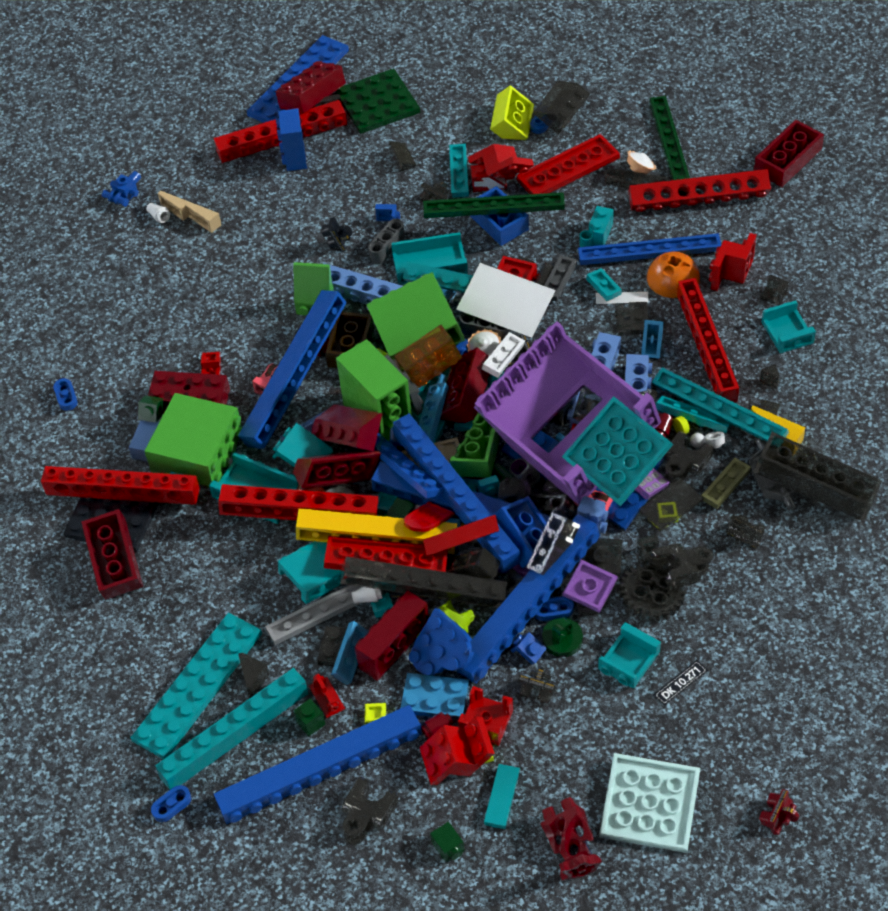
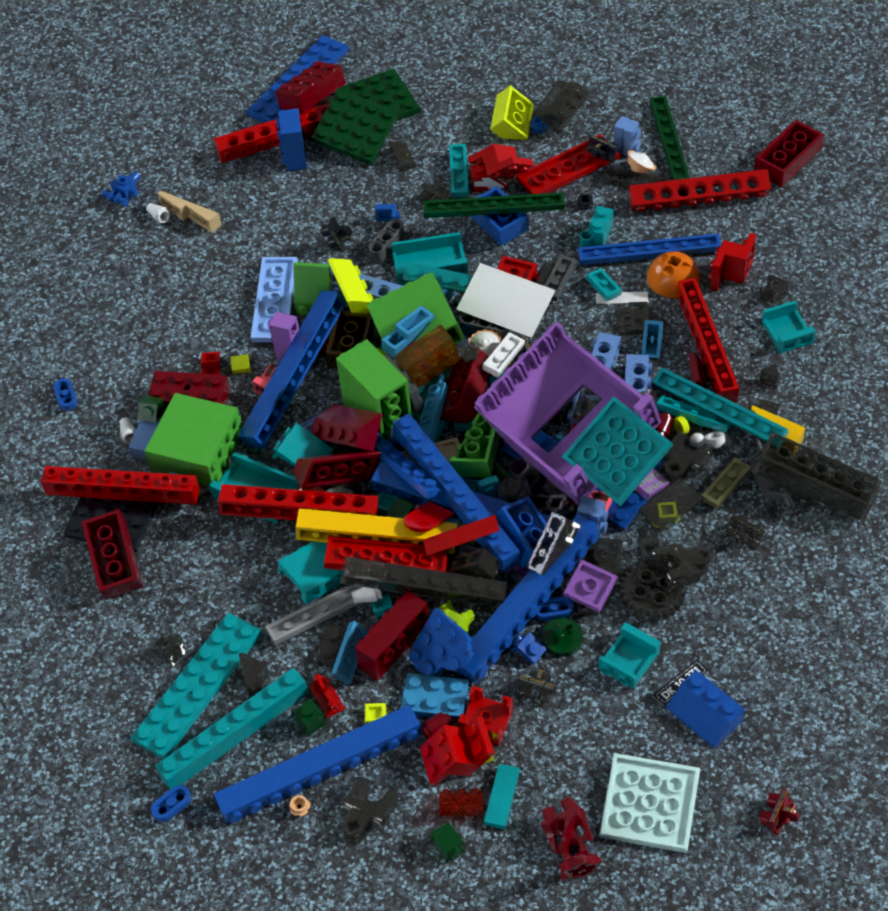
none -> white cone [119,418,137,444]
none -> clear smoke slope [149,634,186,666]
none -> neon yellow tile [230,354,251,375]
none -> light blue plate [251,257,298,342]
none -> medium lavender slope [268,312,299,361]
none -> light nougat plate [289,795,310,816]
none -> dark green plate [311,88,399,165]
none -> neon yellow slope [328,258,374,314]
none -> dark azure slope [381,306,435,359]
none -> clear red plate [439,788,483,817]
none -> clear smoke plant [456,340,480,362]
none -> black bush [577,194,593,210]
none -> black hips [586,135,619,163]
none -> medium blue brick [614,116,641,156]
none -> blue slope [666,670,745,748]
none -> dark red tile [688,352,707,389]

